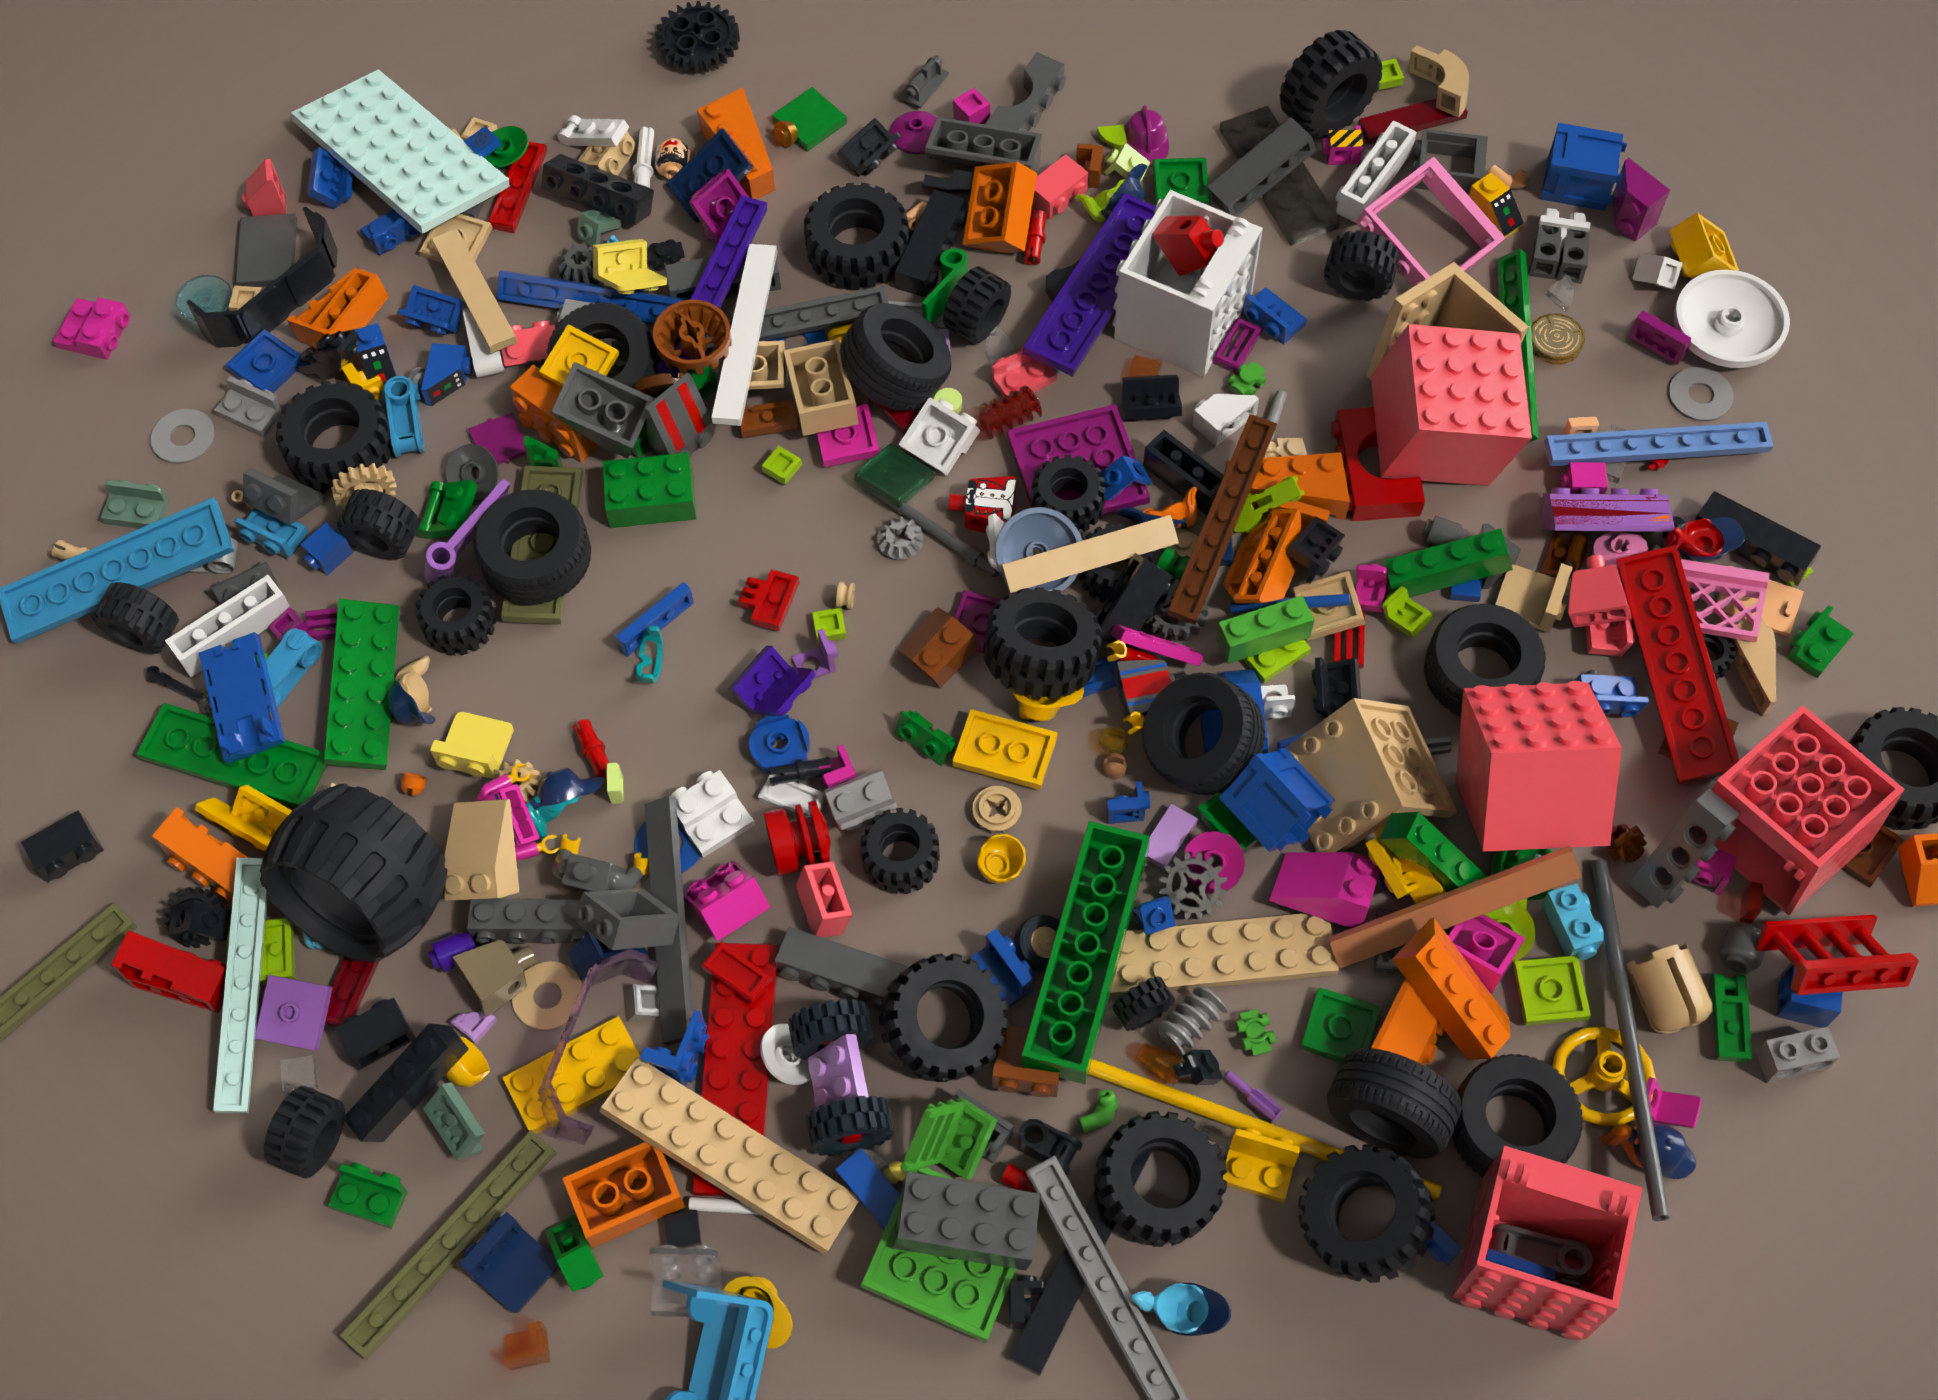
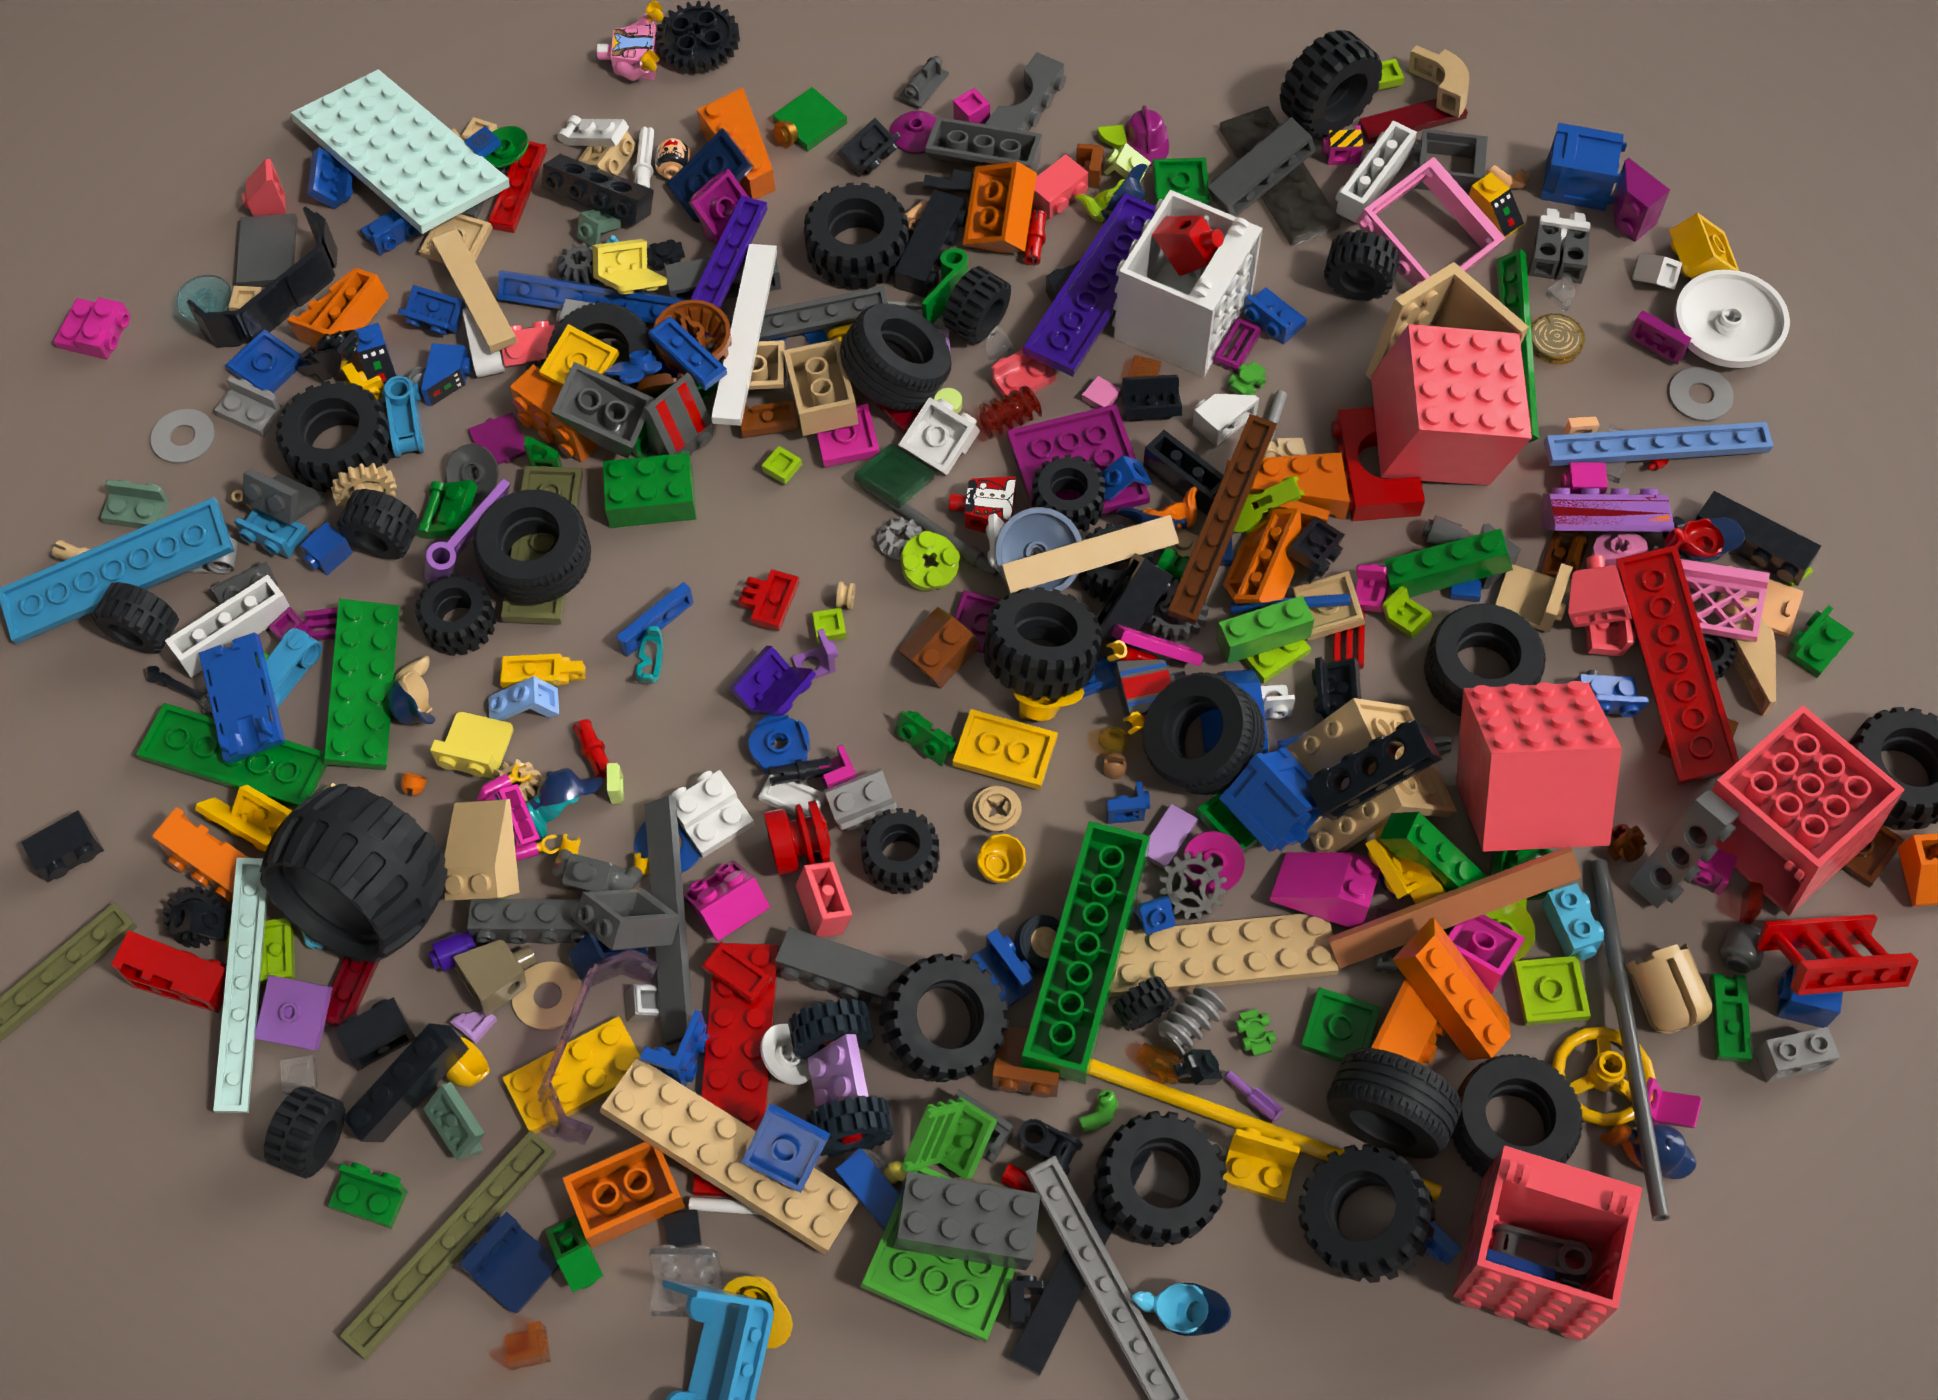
none -> light blue bracket [488,676,559,721]
none -> yellow hinge [500,654,586,688]
none -> torso [597,1,664,81]
none -> blue plate [605,349,662,384]
none -> blue tile [648,316,727,391]
none -> blue tile [741,1103,830,1193]
none -> lime plate [900,531,960,591]
none -> bright pink tile [1082,376,1121,409]
none -> black brick [1306,720,1442,821]

